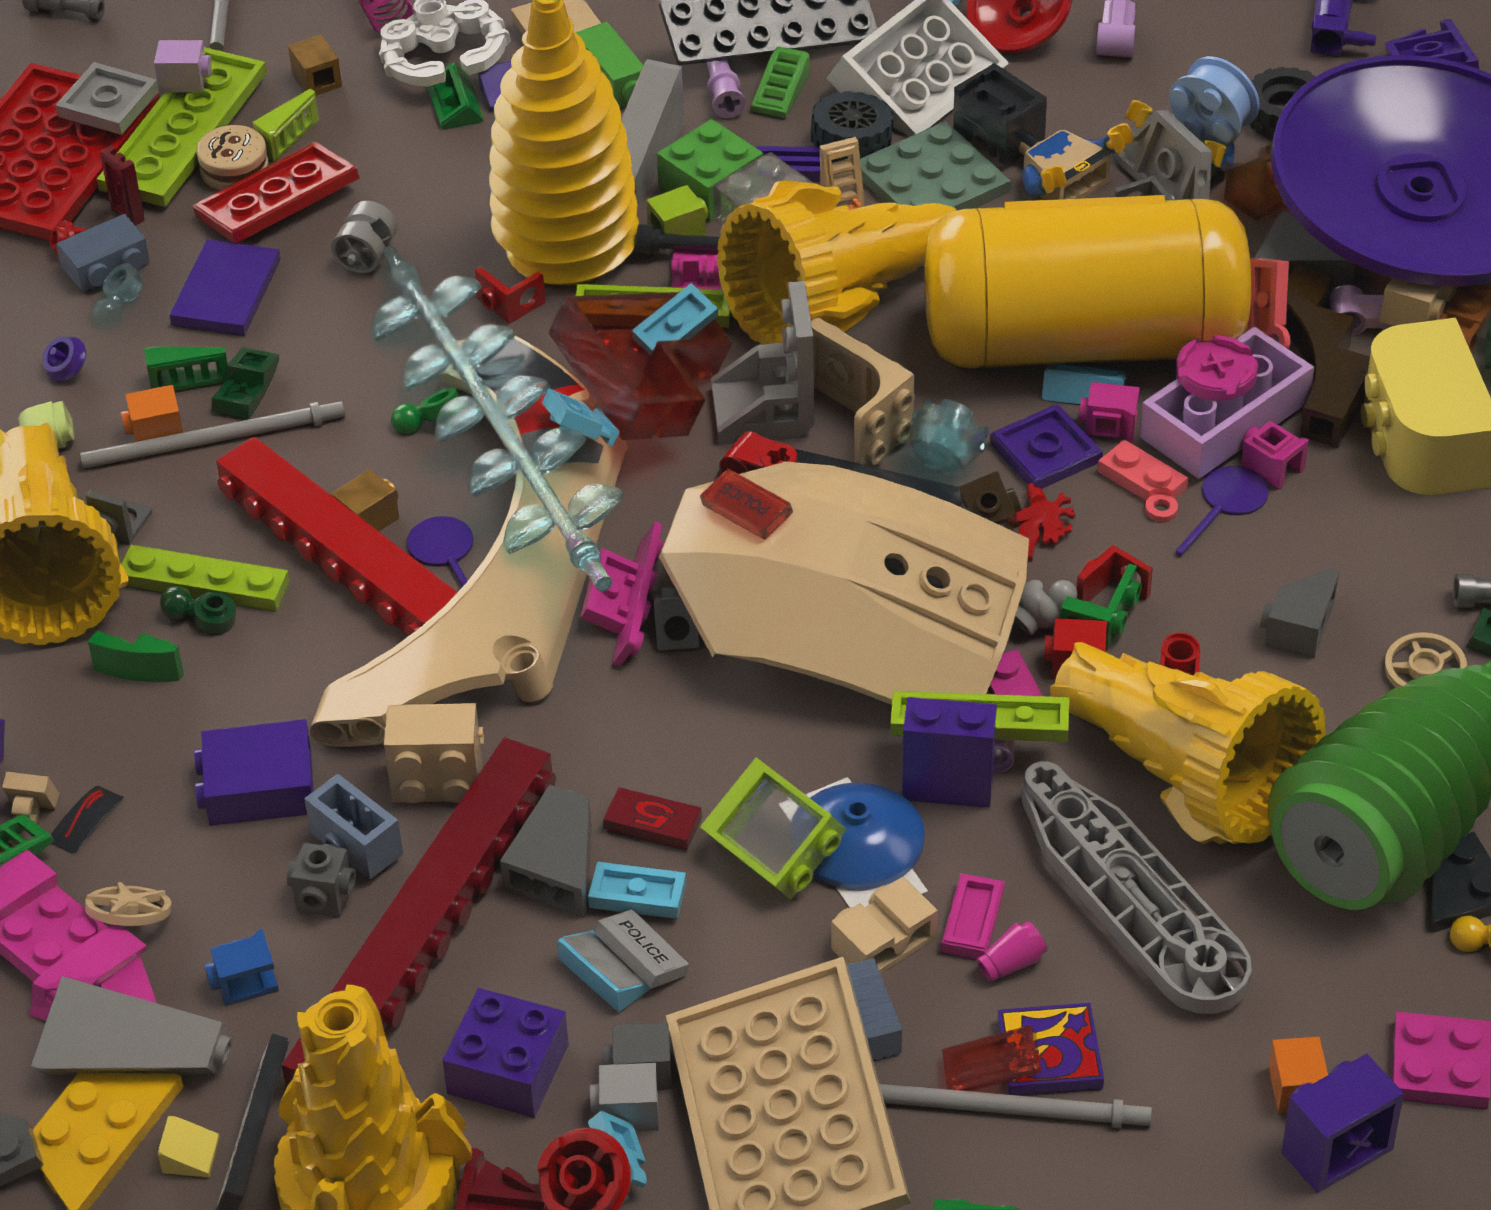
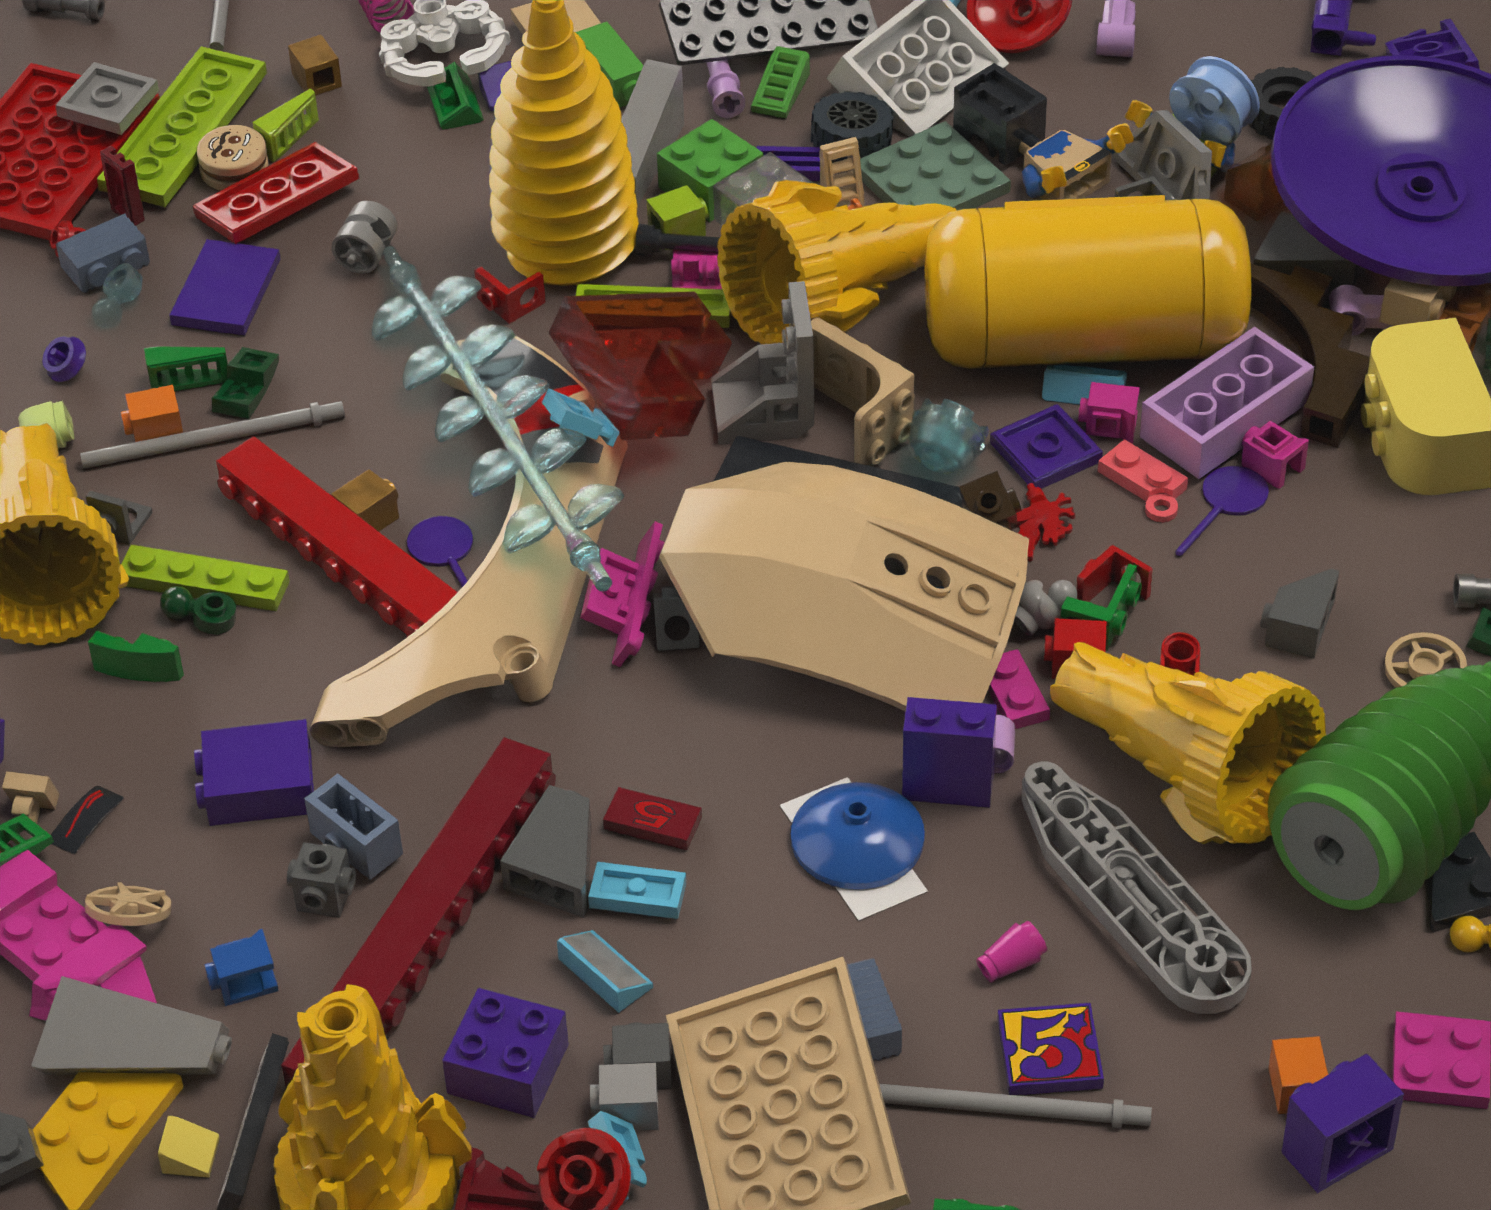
lavender brick [154,40,212,92] -> none
tan brick [384,703,484,803] -> none
green plate [391,388,463,435] -> none
light grey tile [594,909,689,988] -> none
medium azure plate [632,283,718,363] -> none
clear red tile [700,469,793,540] -> none
window [700,757,847,900] -> none
red piece [719,431,797,478] -> none
tan brick [831,876,938,974] -> none
lime plate [891,691,1070,742] -> none
dark pink tile [941,873,1005,959] -> none
clear red tile [942,1025,1042,1091] -> none
dark pink tile [1176,335,1258,401] -> none
coral hinge [1246,258,1290,349] -> none

